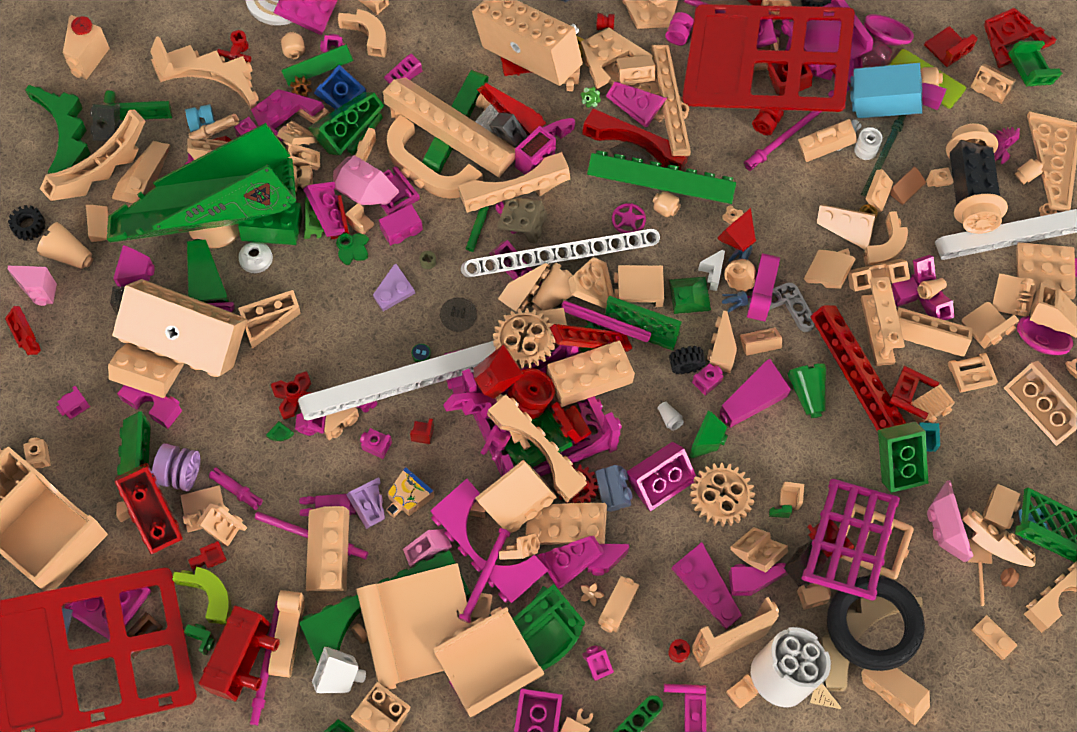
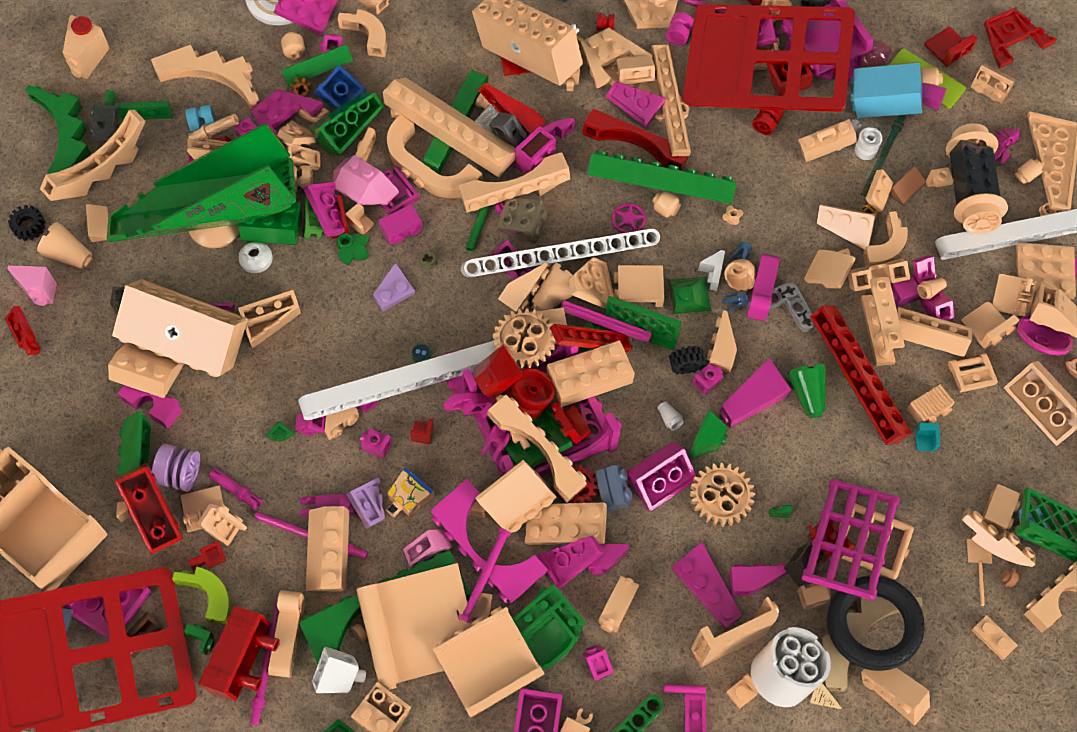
light nougat brick [23,437,51,469] -> none
dark pink brick [56,386,90,420] -> none
light nougat wedge [112,141,171,203] -> none
dark pink slope [113,245,155,295] -> none
light nougat slope [151,37,175,77] -> none
green slope [187,239,229,303] -> none
red piece [217,30,252,63] -> none
red plant [271,371,312,420] -> none
green axle [346,112,383,155] -> none
dark pink slope [384,53,422,84] -> none
clear smoke piece [440,298,477,332] -> none
light nougat bracket [499,533,540,560] -> none
bright green plant [581,87,601,108] -> none
light nougat plant [581,583,604,607] -> none
clear smoke piece [610,141,652,163] -> none
red wheel [668,639,690,663] -> none
red slope [717,208,756,252] -> none
light nougat slope [731,527,788,572] -> none
light nougat slope [740,327,782,356] -> none
dark pink bar [744,86,850,171] -> none
light nougat panel [779,482,804,510] -> none
dark pink dish [864,14,914,46] -> none
green brick [878,421,929,493] -> none
red plate [889,365,940,420] -> none
bright pink wedge [927,480,973,562] -> none
green panel [1008,41,1062,86] -> none

